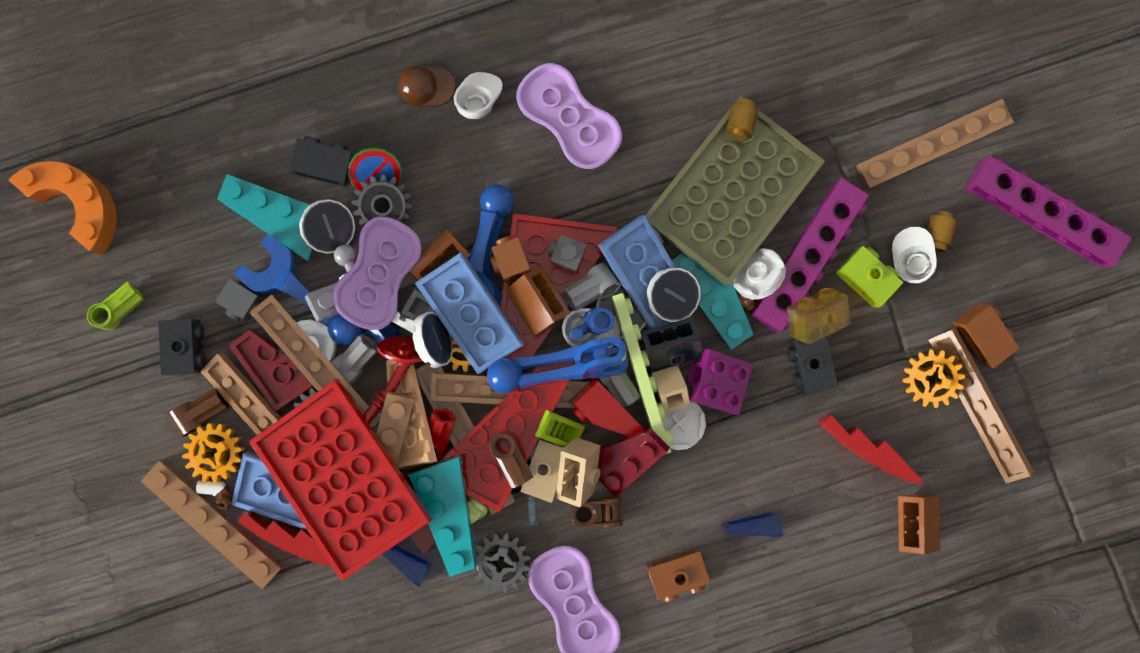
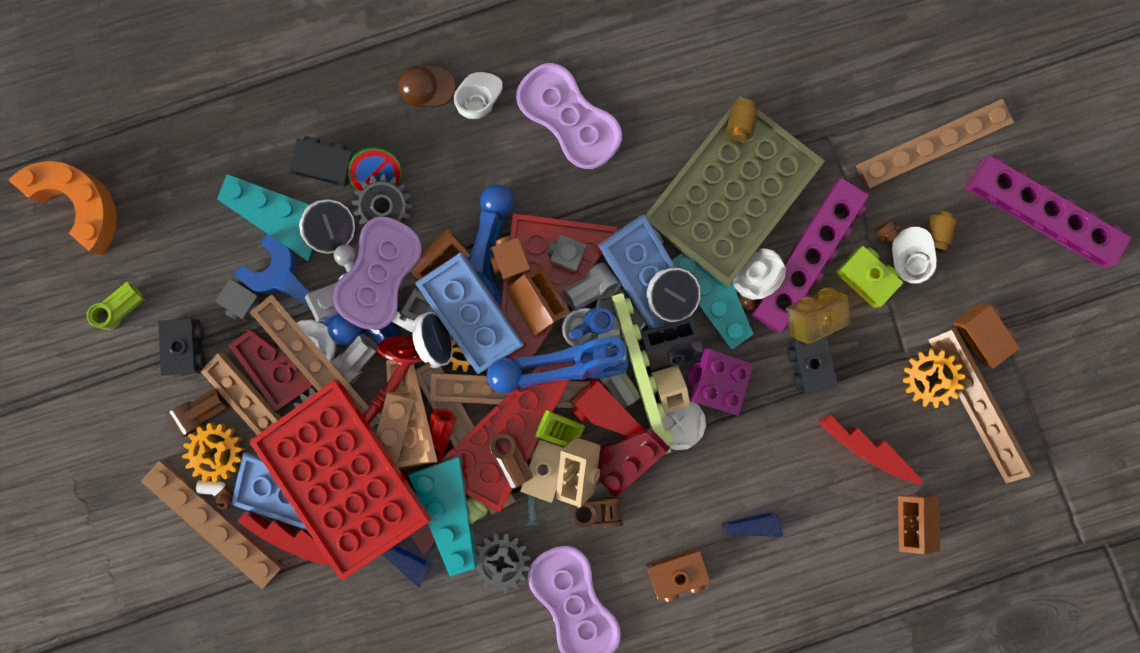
none -> reddish brown plate [874,219,901,243]

